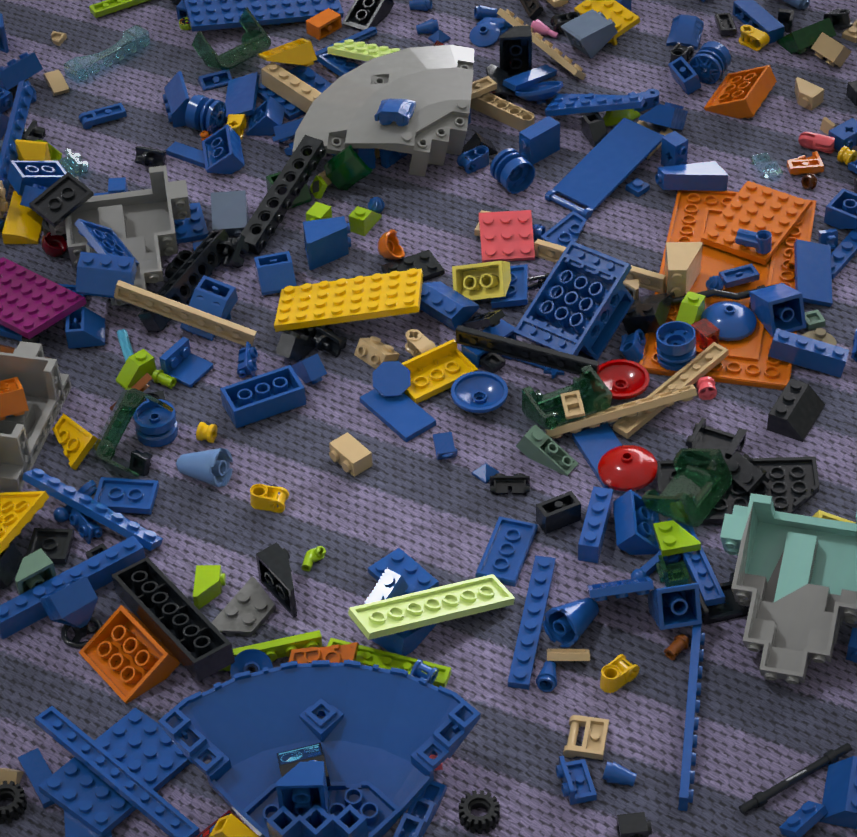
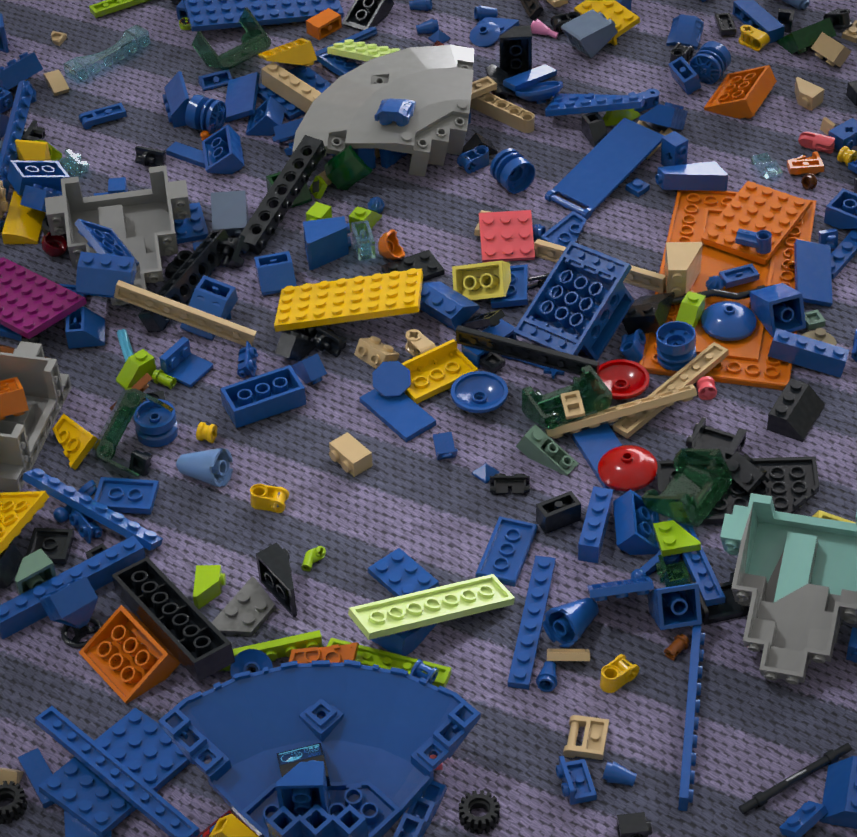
black plate [29,172,93,227] -> none
yellow piece [226,114,246,140] -> none
brick [365,569,409,604] -> none
tan plate [497,8,586,80] -> none
blue brick [519,116,560,164] -> none
tan slope [623,279,639,300] -> none
clear red brick [692,318,720,350] -> none
none -> clear light blue brick [351,220,376,261]

